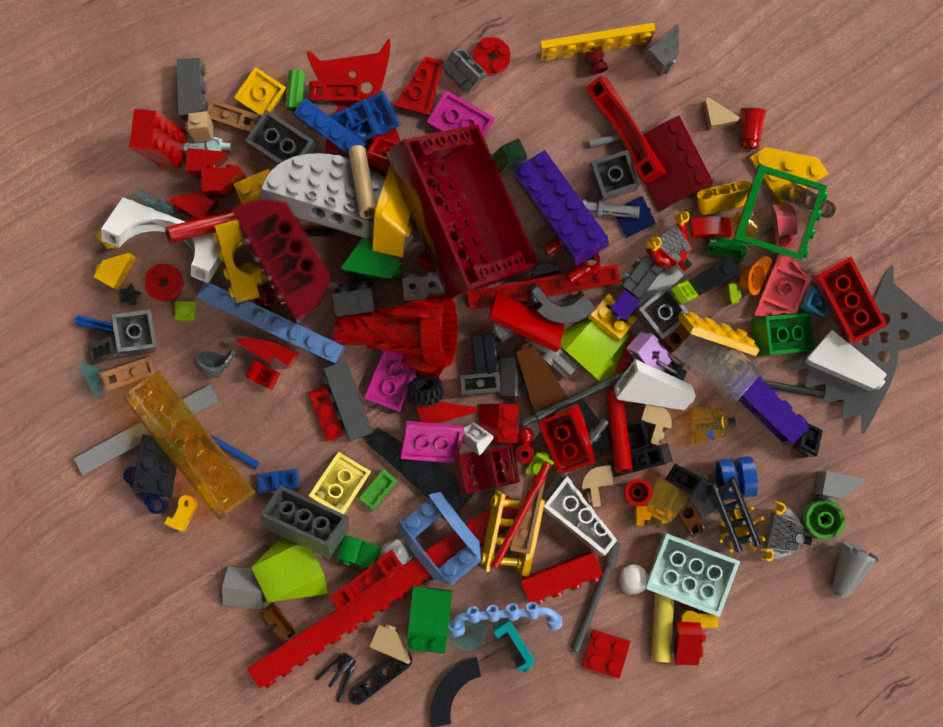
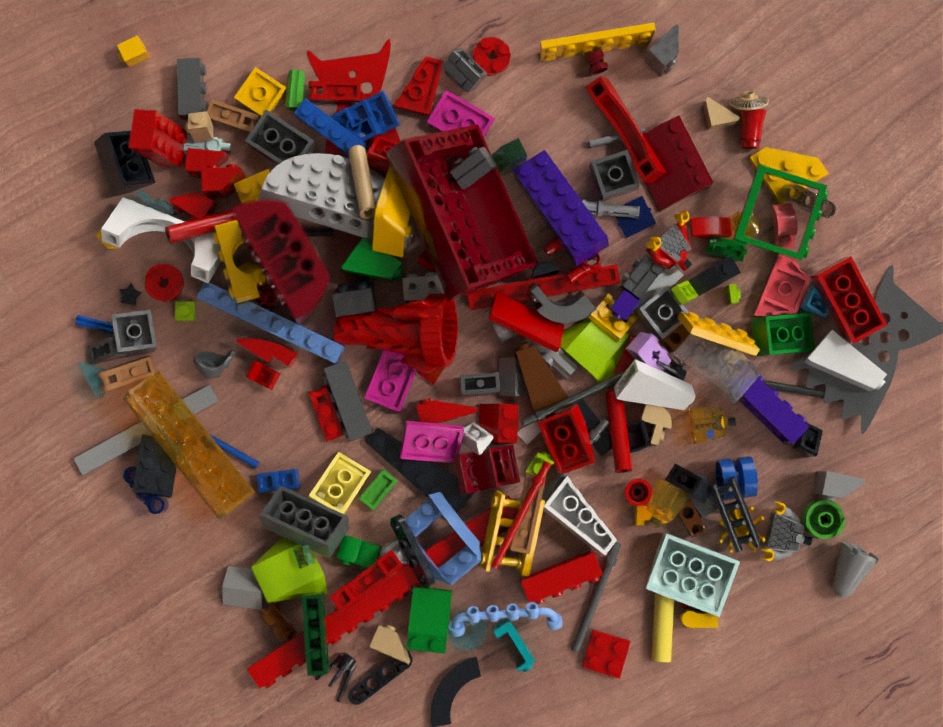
yellow slope [93,253,137,290] -> none
yellow leg [164,495,198,532] -> none
black tyre [407,375,444,407] -> none
black brick [471,333,502,374] -> none
red plate [515,428,535,464] -> none
tan brick [582,464,614,507] -> none
black slope [608,443,673,478] -> none
white hair [618,564,649,595] -> none
red brick [673,621,706,666] -> none
yellow beam [697,180,751,215] -> none
orange piece [736,256,773,295] -> none
none -> black slope [94,131,155,195]
none -> yellow brick [117,35,150,67]
none -> tile [293,545,314,569]
none -> dark green brick [301,592,330,676]
none -> black plate [390,514,435,588]
none -> dark grey brick [450,147,497,189]
none -> dish [730,91,769,110]

